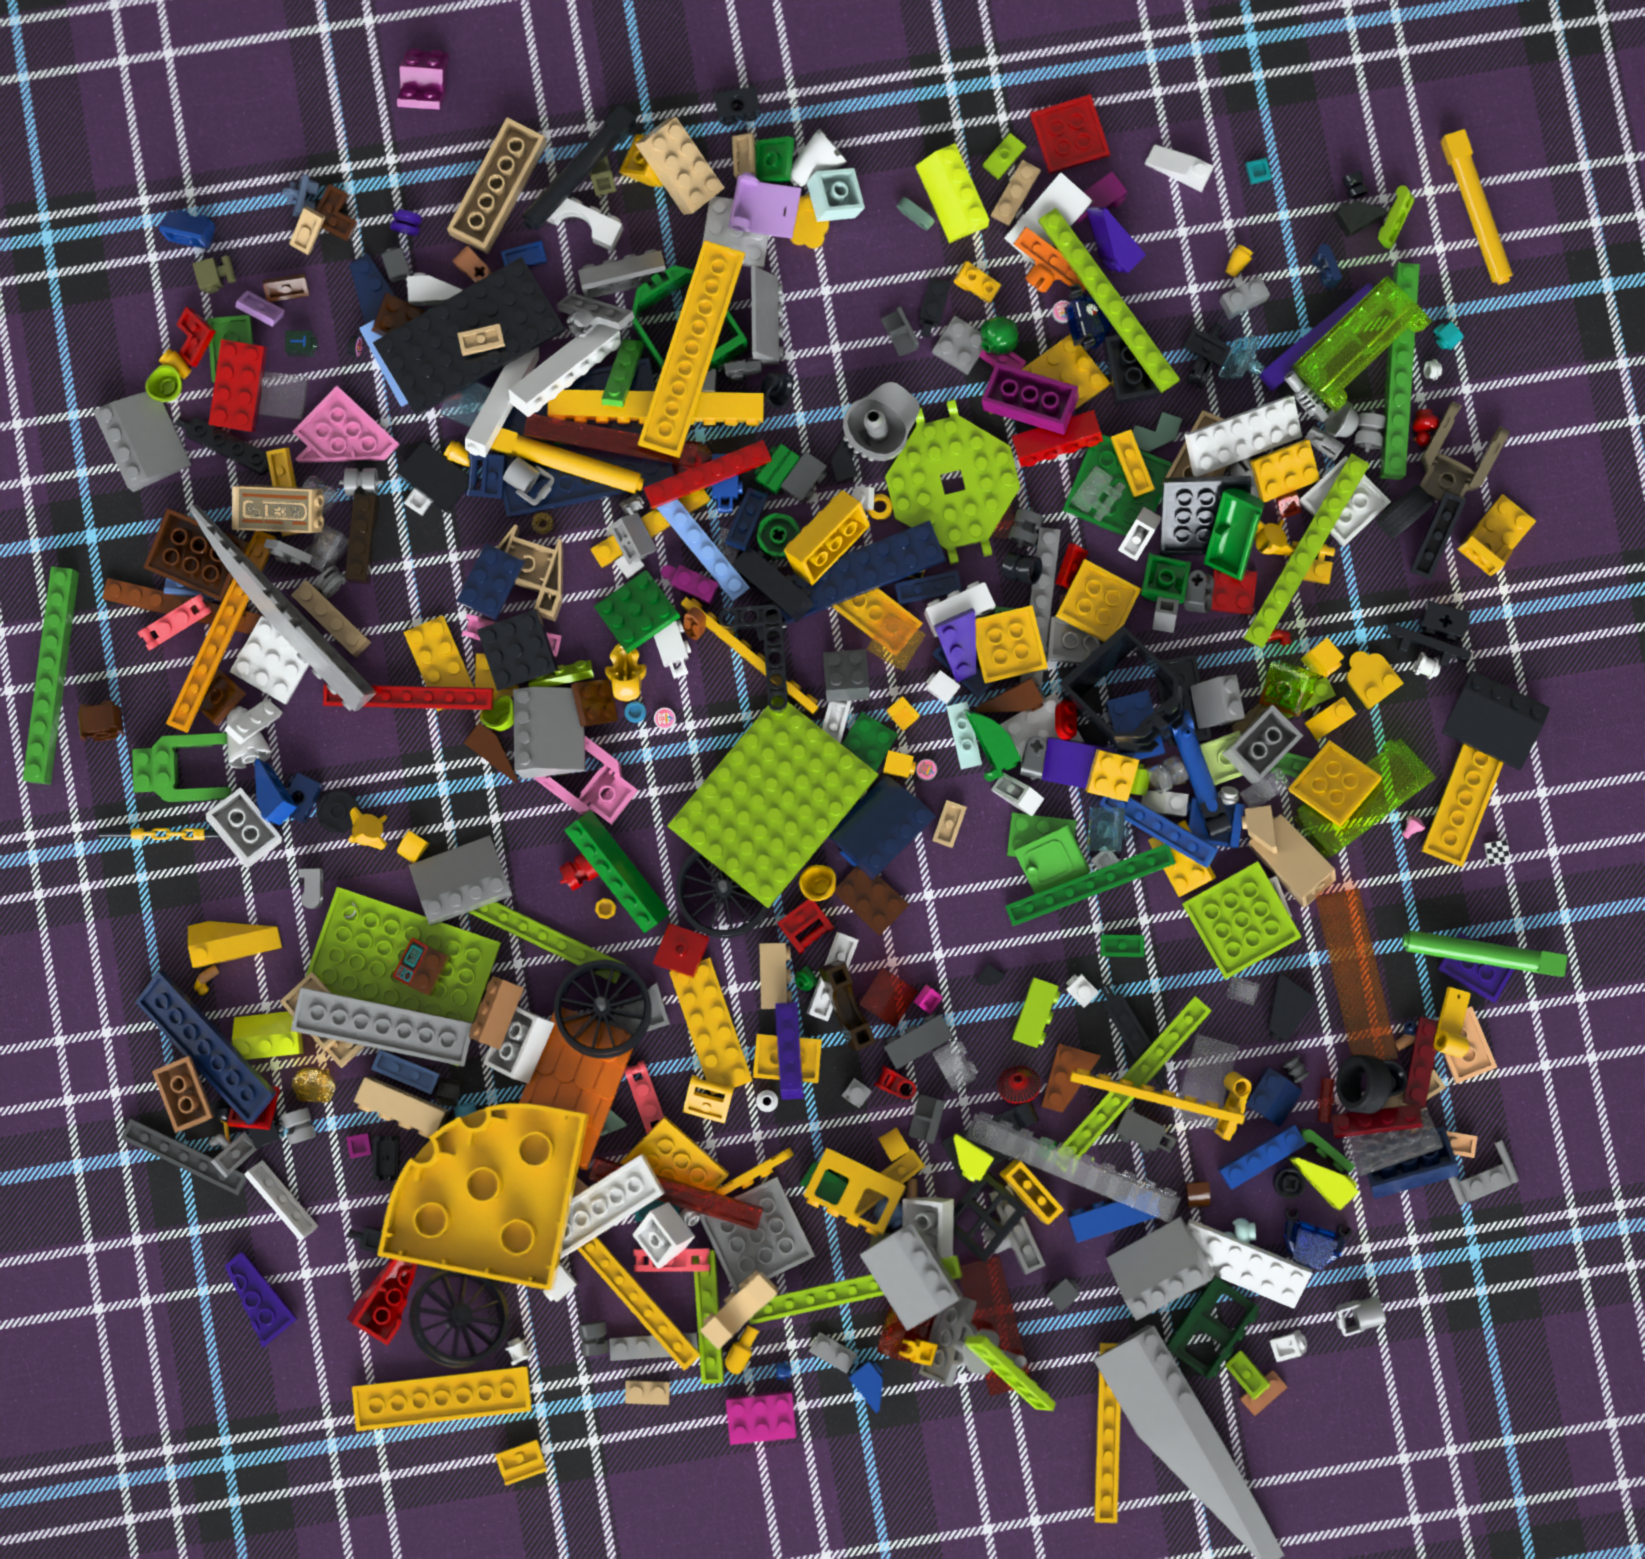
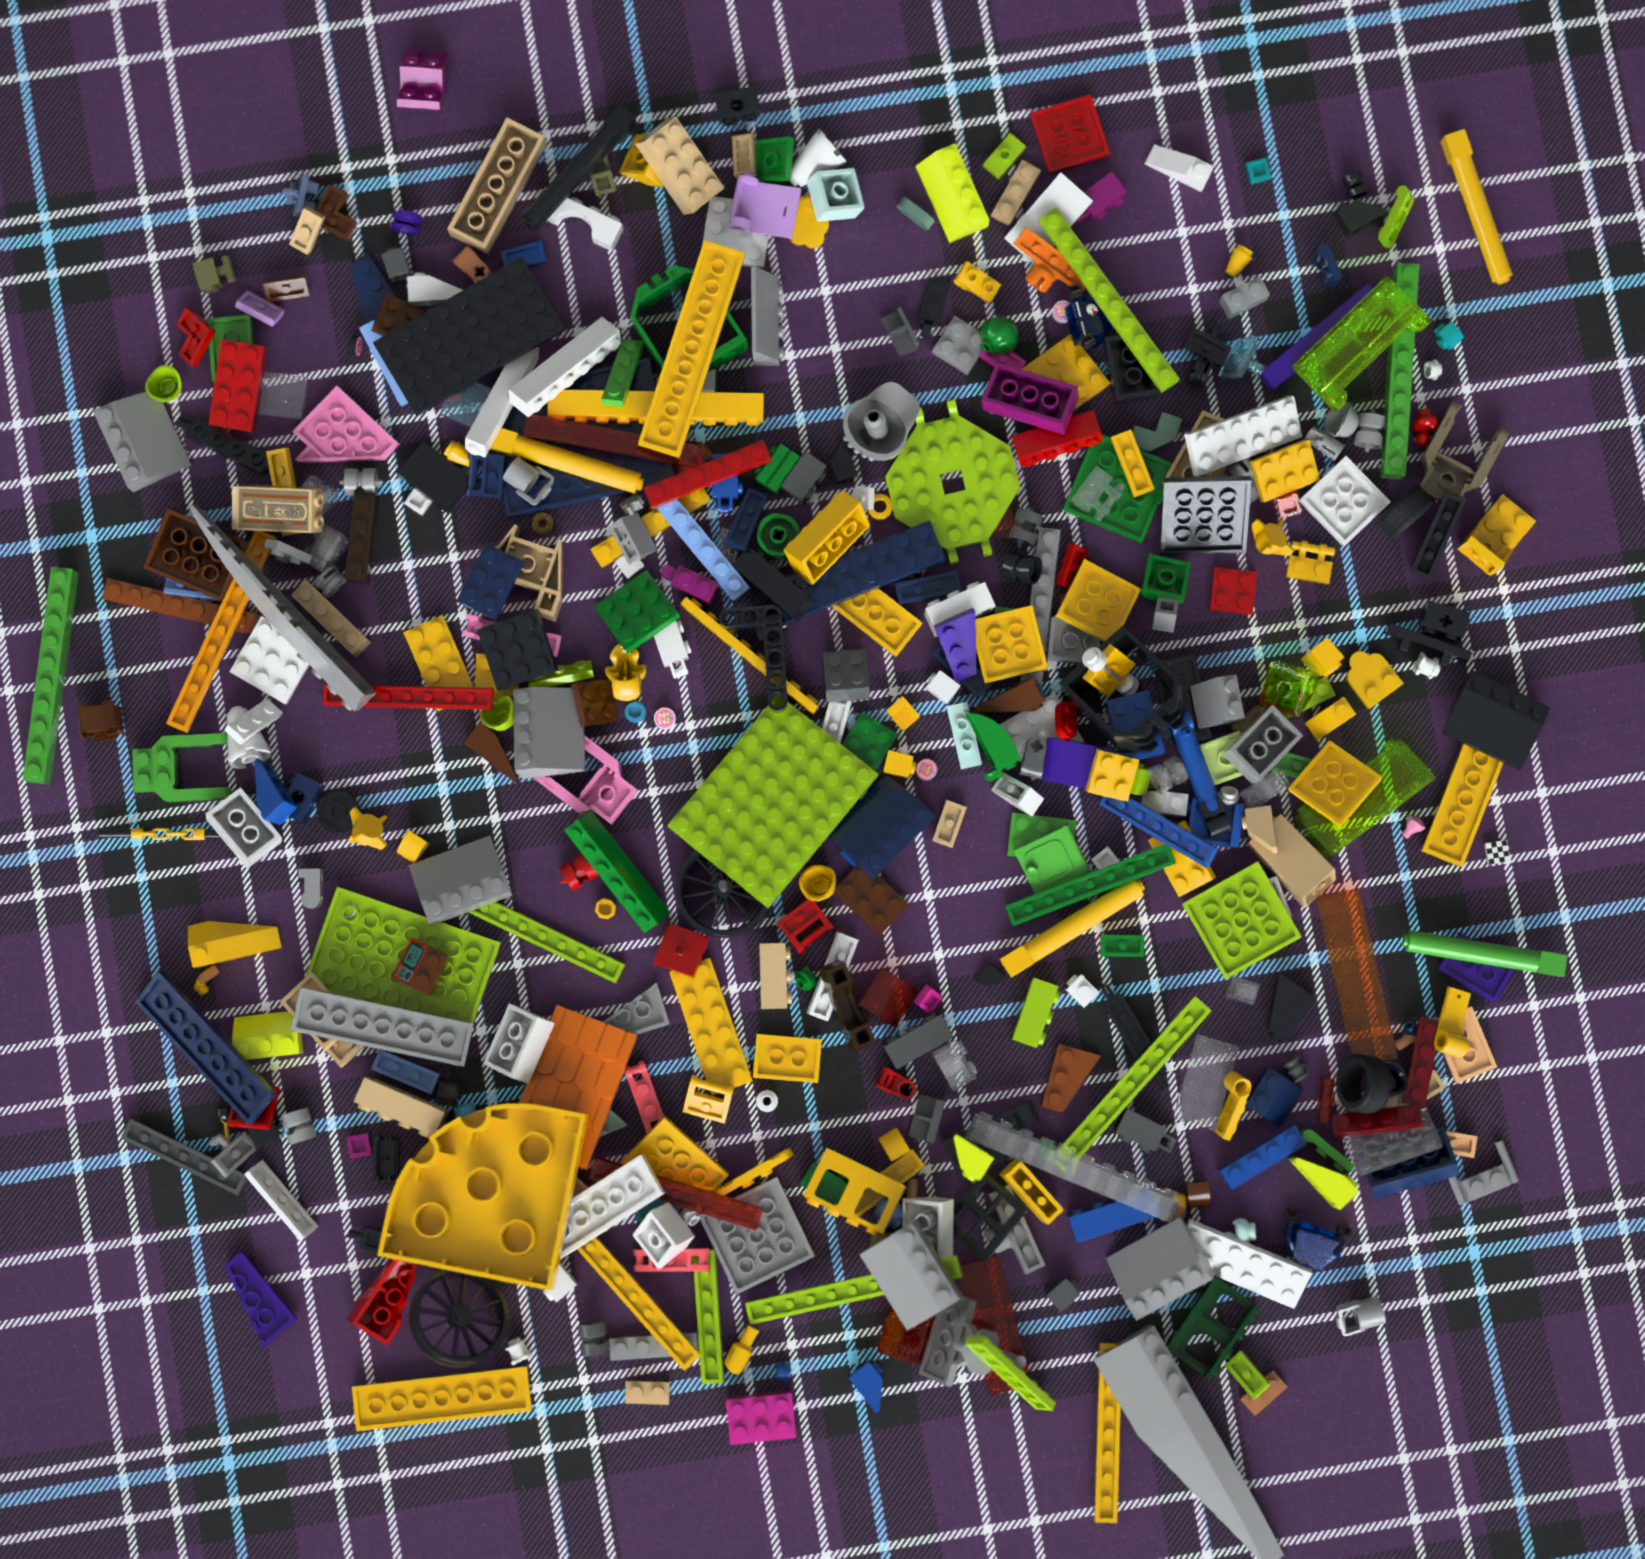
coral plate [137,593,213,651] -> none
medium nougat slope [152,1055,214,1133] -> none
blue slope [159,210,216,250] -> none
yellow cone [159,349,192,380] -> none
reddish brown plate [199,669,246,726] -> none
clear green brick [285,330,318,357] -> none
clear yellow plate [292,1068,336,1103] -> none
tan plate [457,324,505,356] -> none
medium nougat slope [468,976,524,1050] -> none
yellow plate [495,1439,548,1485] -> none
black wheel [554,960,652,1059] -> none
light grey plate [557,293,634,338] -> none
light grey slope [578,249,666,299] -> none
dark orange beam [683,607,706,640] -> none
tan brick [700,1270,780,1350] -> none
dark grey hinge [724,360,762,383] -> none
black helmet [760,372,794,409] -> none
dark purple arch [775,1002,804,1100] -> none
light grey plate [809,1332,858,1374] -> none
light grey brick [841,1078,872,1108] -> none
clear yellow plate [867,612,926,672] -> none
yellow plate [899,1339,938,1366] -> none
dish [997,1066,1041,1104] -> none
yellow plate [1070,1068,1245,1124] -> none
clear light blue tile [1086,807,1130,852] -> none
dark purple slope [1087,207,1146,273] -> none
white slope [1118,507,1162,561] -> none
dark grey piece [1184,570,1215,613] -> none
green container [1204,488,1264,581] -> none
lime plate [1243,453,1370,649] -> none
red arm [1267,629,1292,646] -> none
white bracket [1270,1330,1307,1362] -> none
black wheel [1273,1168,1306,1199] -> none
light grey hinge [1284,371,1329,422] -> none
none -> yellow brick [999,879,1145,978]
none -> plate [1082,644,1139,698]
none -> arm [1171,1192,1187,1221]

